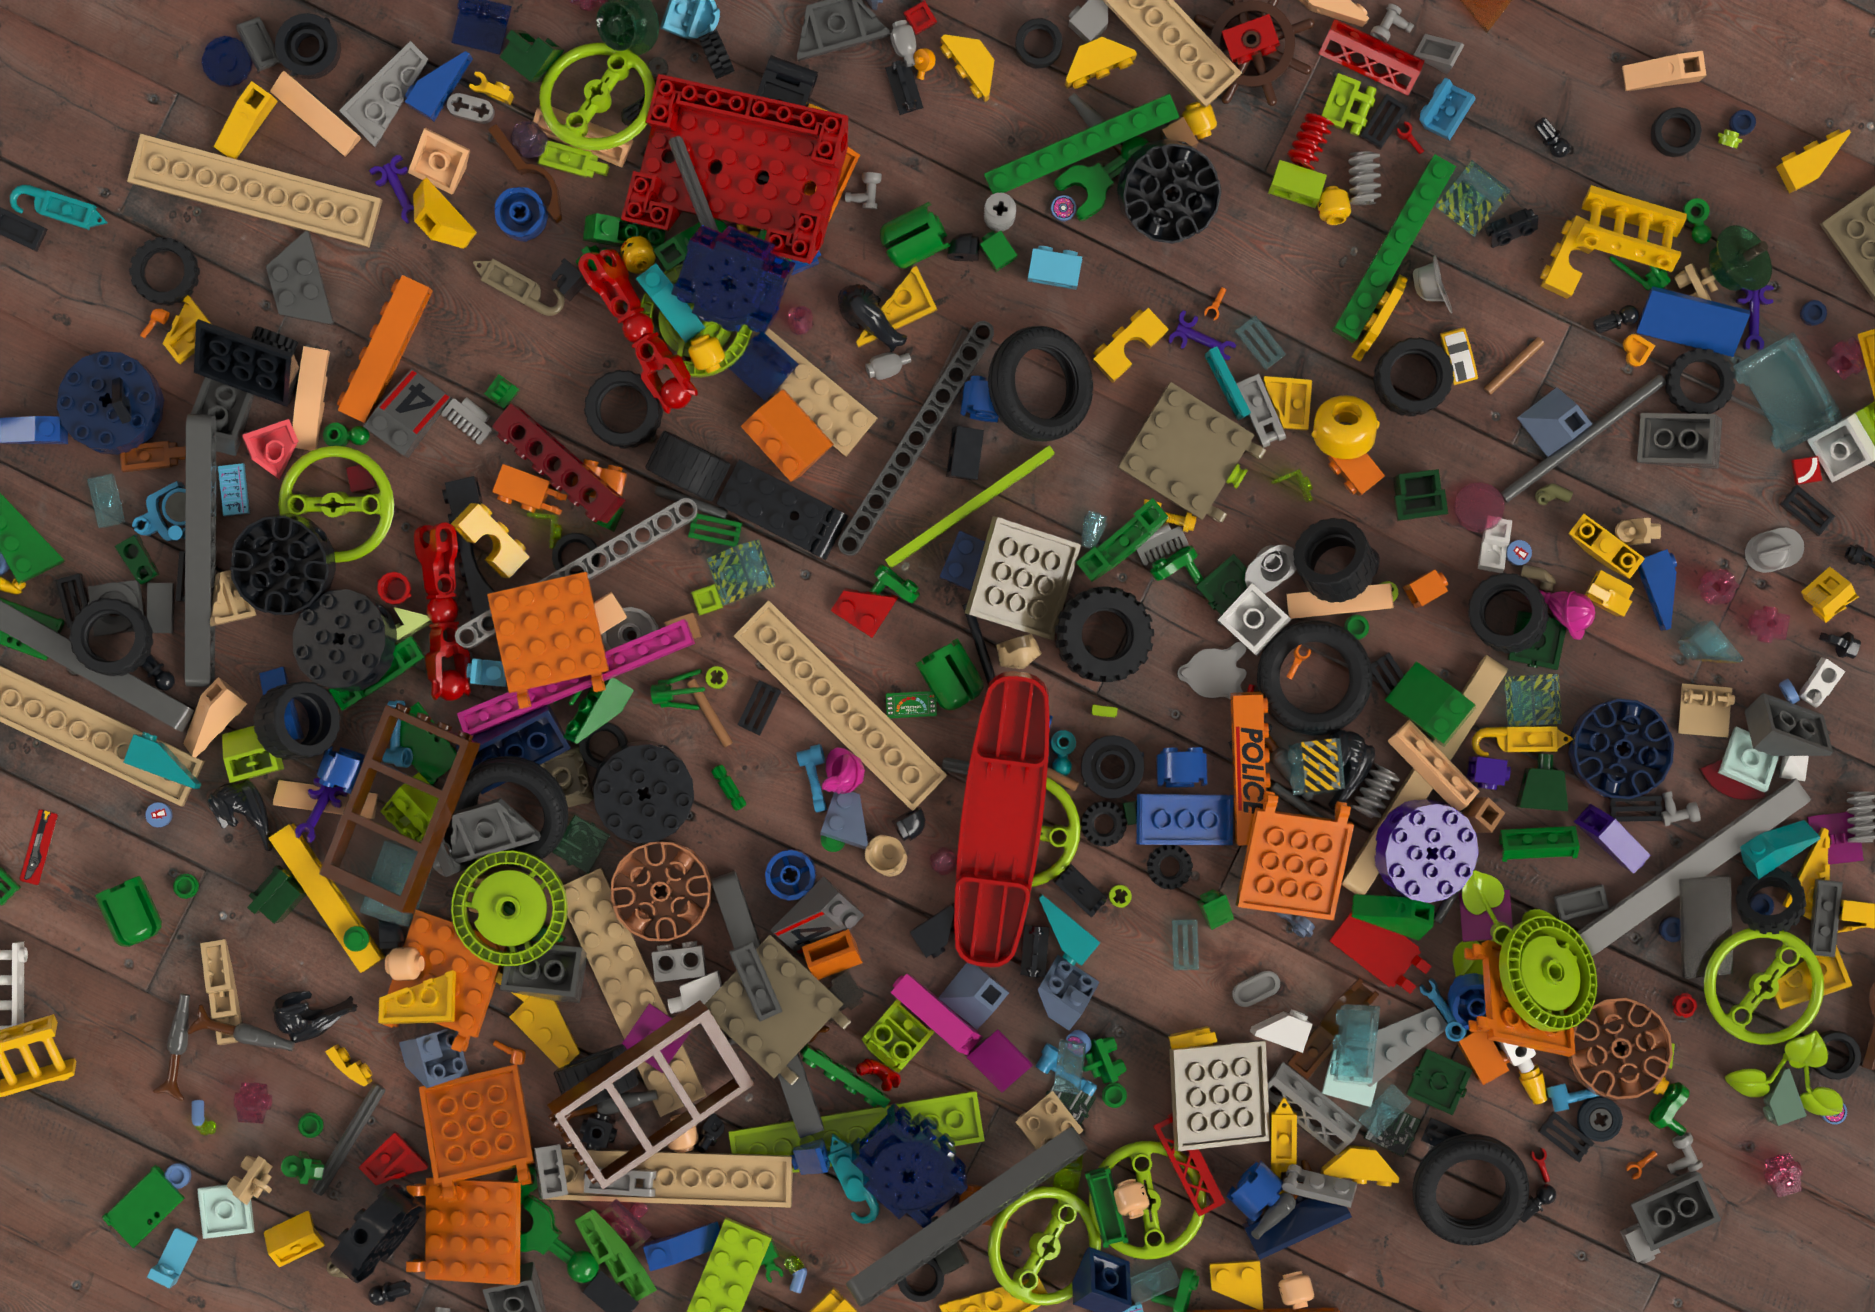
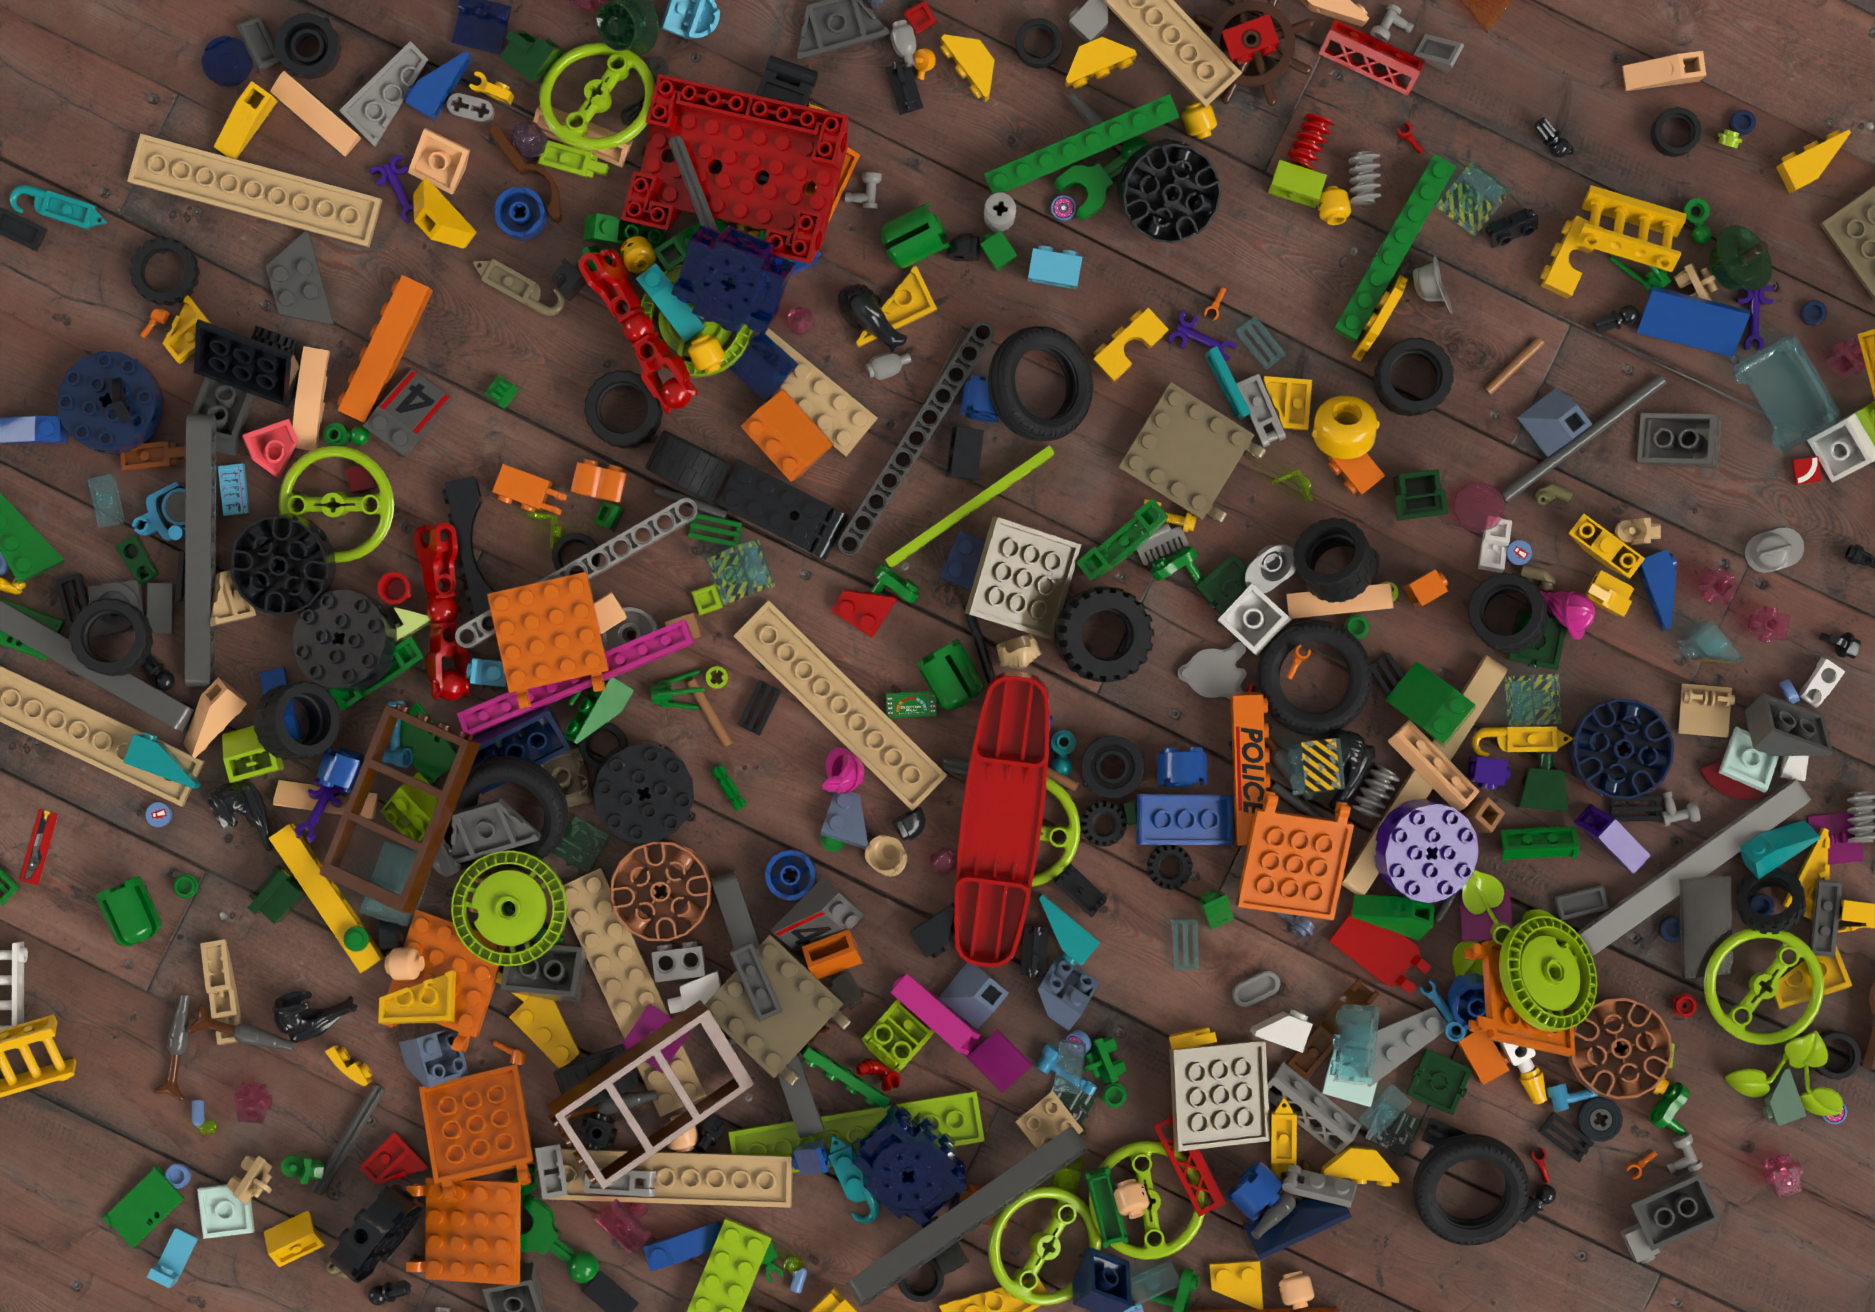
green plate [298,1112,324,1138] -> none
light grey piece [441,397,492,445] -> none
yellow arch [451,503,529,578] -> none
dark red brick [492,403,626,523] -> none
bright green slope [574,1209,657,1301] -> none
black tyre [698,29,735,79] -> none
dark azure brick [796,744,827,813] -> none
clear light blue cone [1081,511,1108,549] -> none
lime tile [1091,705,1118,718] -> none
lime bush [1109,885,1132,908] -> none
medium nougat brick [1160,117,1199,148] -> none
lime bush [1226,463,1248,489] -> none
lime plate [1321,73,1377,136] -> none
black tile [1360,94,1408,150] -> none
dark azure bracket [1419,78,1476,141] -> none
slope [1440,327,1478,385] -> none
light orange tile [1623,334,1656,367] -> none
black tyre [1665,348,1735,414] -> none
black tile [1779,485,1836,536] -> none
yellow piece [1801,567,1859,623] -> none

